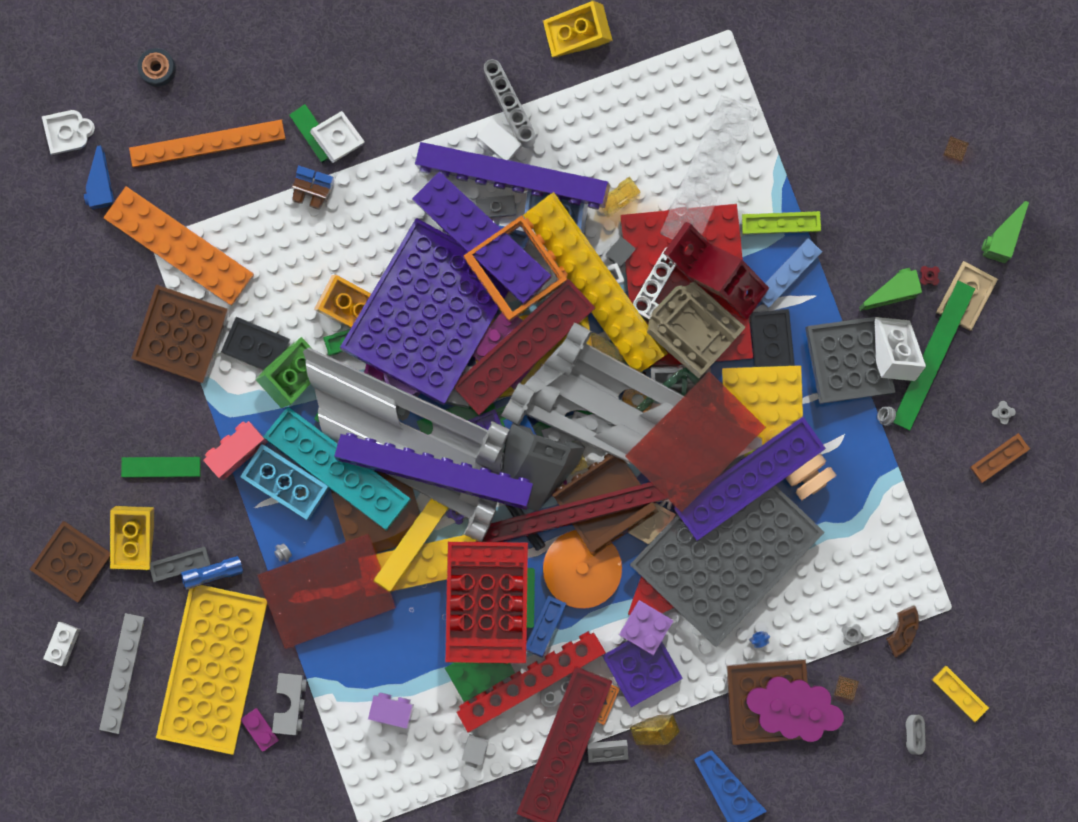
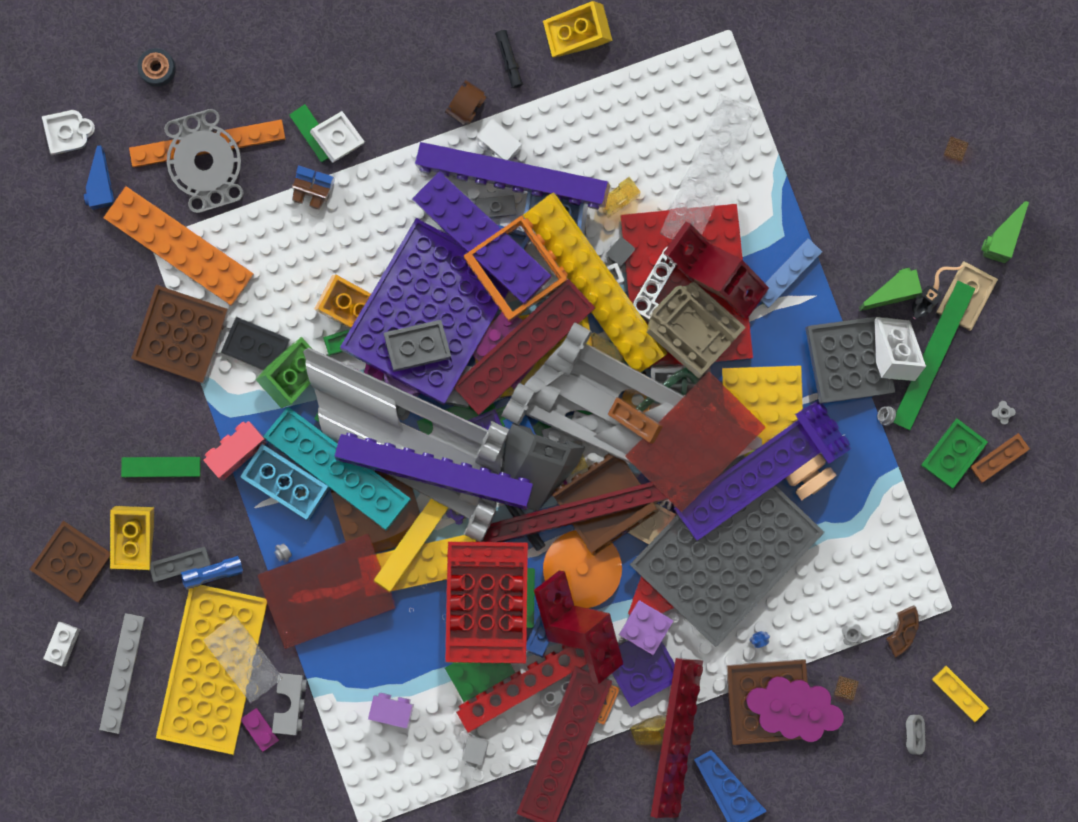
light grey beam [484,59,536,148] -> none
light grey plate [587,740,628,763] -> none
lime plate [742,211,821,235] -> none
black tile [750,309,795,367] -> none
dark red plate [920,266,940,286] -> none
none -> light grey piece [164,109,244,213]
none -> clear plate [203,616,283,703]
none -> dark grey plate [383,320,451,372]
none -> reddish brown brick [445,80,486,125]
none -> black pin [495,30,523,88]
none -> dark red bracket [534,570,623,685]
none -> dark orange plate [608,397,663,444]
none -> dark red plate [651,658,703,818]
none -> dark purple plate [795,401,851,464]
none -> black animal [912,265,963,319]
none -> green plate [921,418,988,489]

